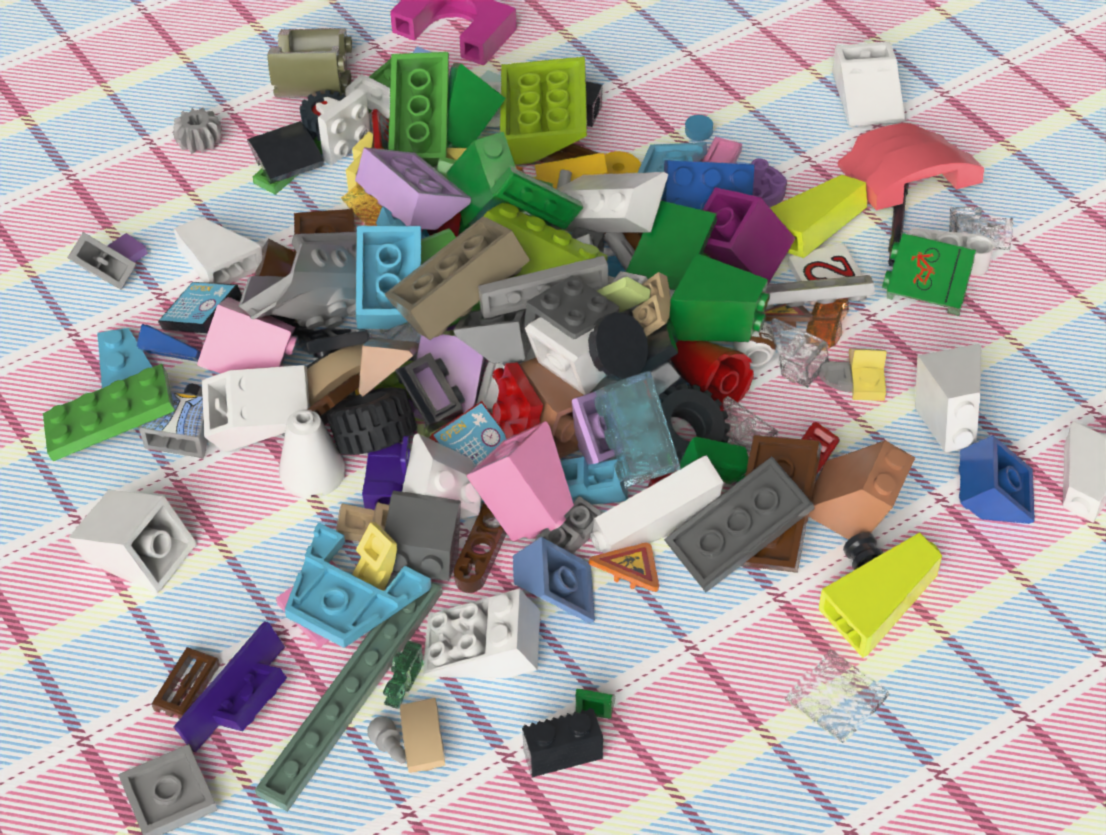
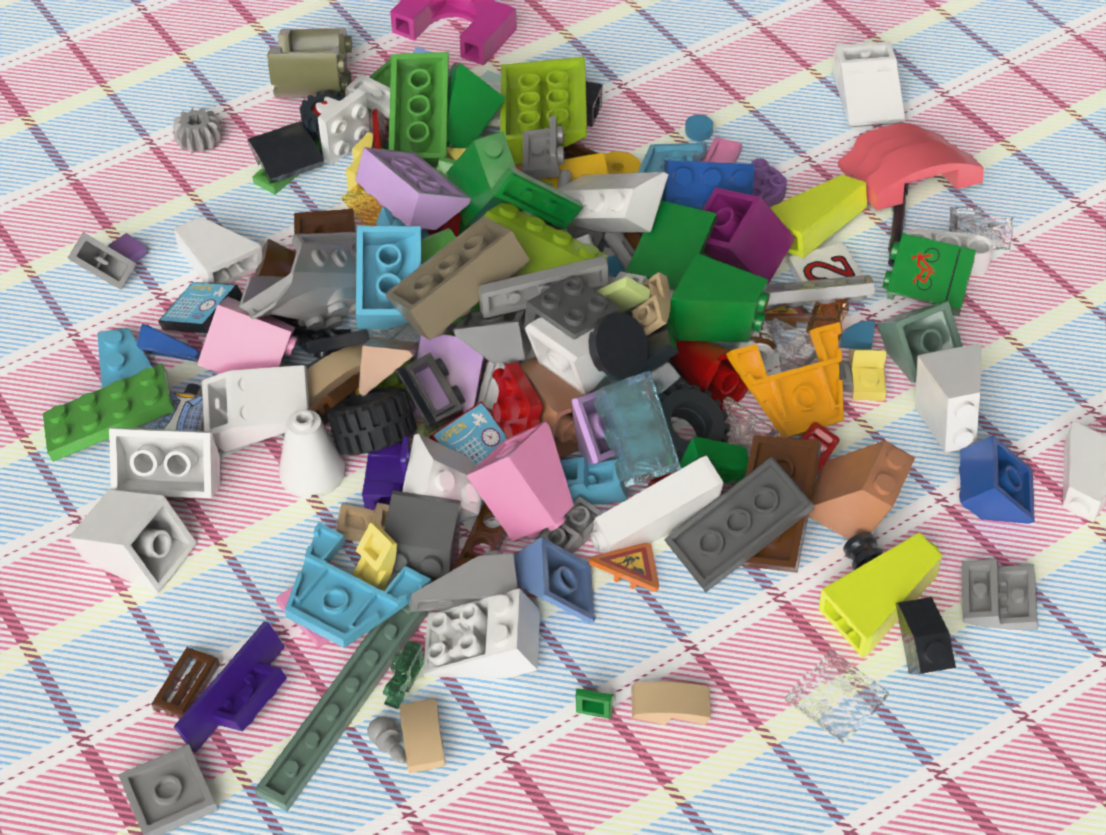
black brick [522,708,604,777] -> none
none -> white slope [109,427,220,498]
none -> light grey slope [409,550,518,612]
none -> light grey bracket [523,116,565,179]
none -> tan slope [631,681,711,725]
none -> light orange wing [726,322,844,438]
none -> dark azure tile [840,321,875,349]
none -> sand green slope [877,301,963,383]
none -> black slope [896,597,956,674]
none -> light grey slope [962,559,1038,630]

